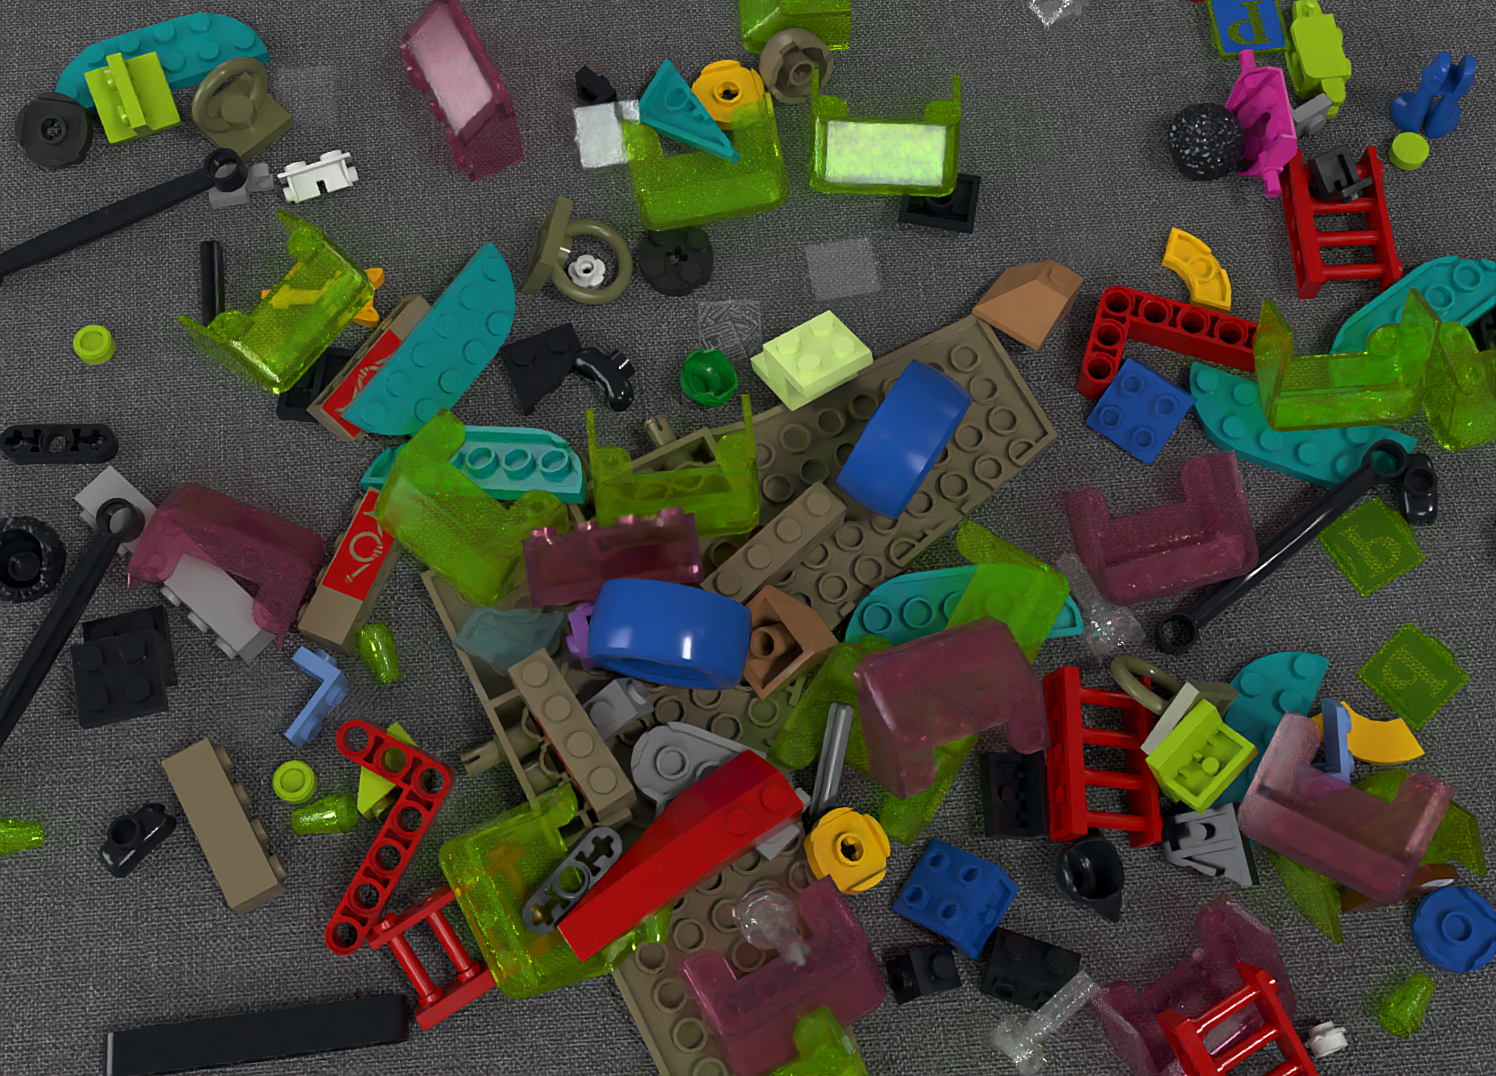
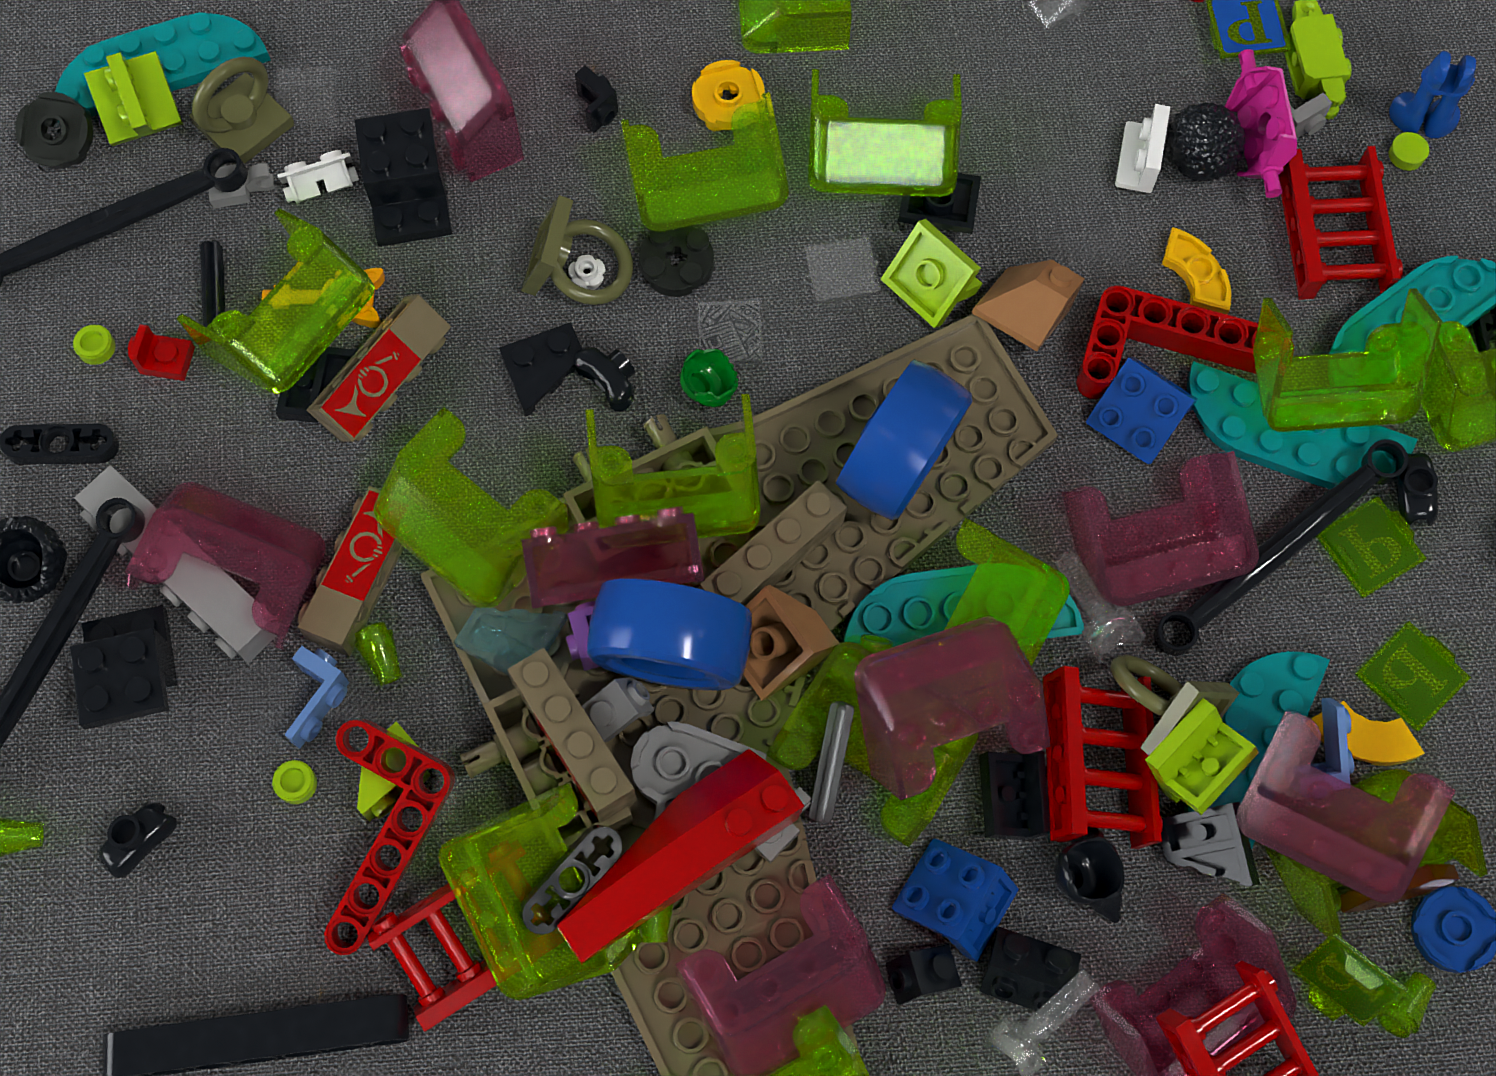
dark tan brick [161,737,288,916] -> none
clear neon green cone [291,792,358,835] -> none
teal plate [340,242,515,435] -> none
teal plate [360,425,587,504] -> none
clear piece [573,98,646,169] -> none
teal wing [630,59,741,164] -> none
clear piece [731,884,811,967] -> none
yellowish green bracket [750,310,873,411] -> none
dark tan cylinder [759,27,834,105] -> none
yellow plate [803,807,890,895] -> none
white plate [1305,1021,1348,1058] -> none
black bracket [1307,144,1374,204] -> none
none -> red bracket [128,324,195,381]
none -> black bracket [354,108,453,247]
none -> lime bracket [880,219,983,328]
none -> white bracket [1115,104,1170,193]
none -> clear neon green piece [1292,932,1409,1027]

